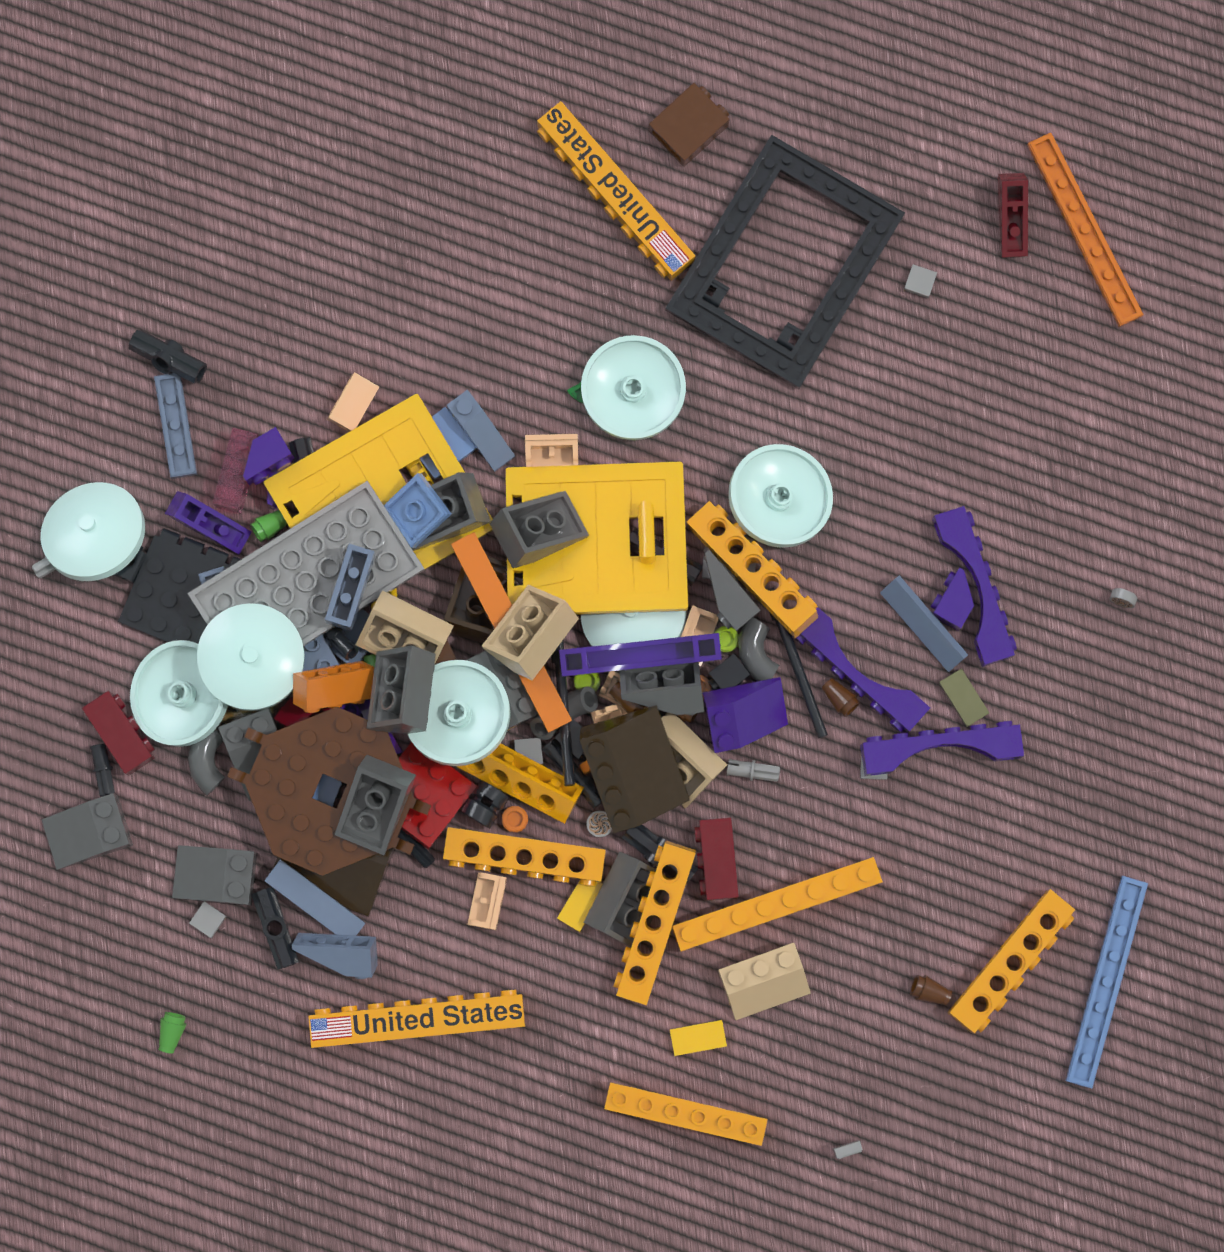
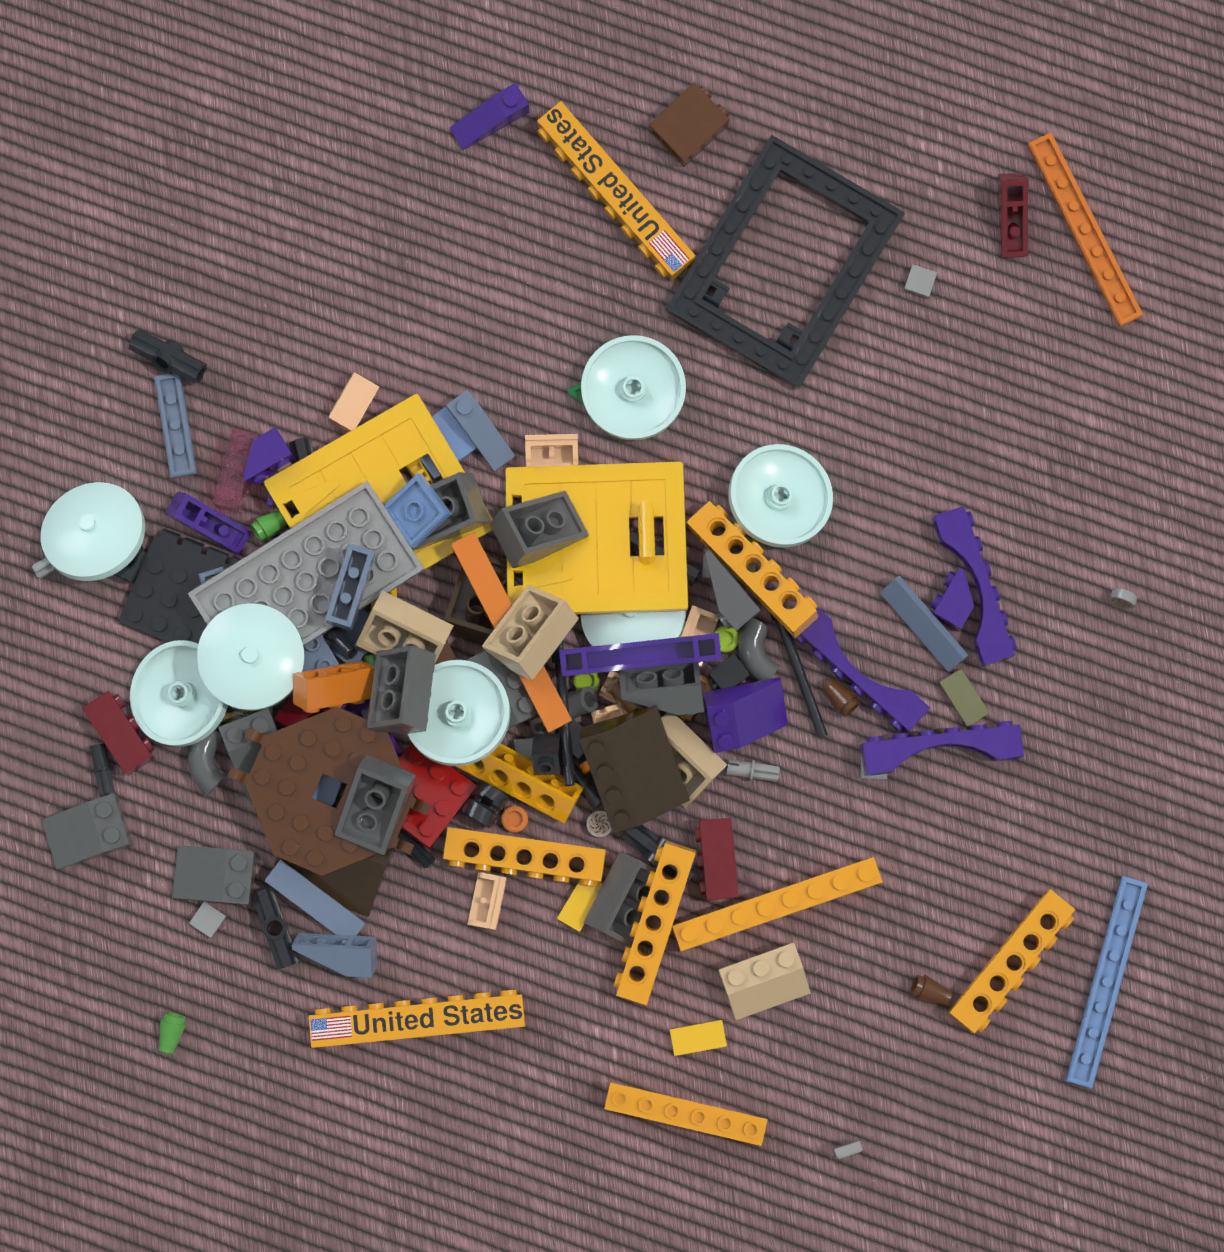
none -> dark purple slope [450,83,529,150]
none -> black brick [531,733,562,775]

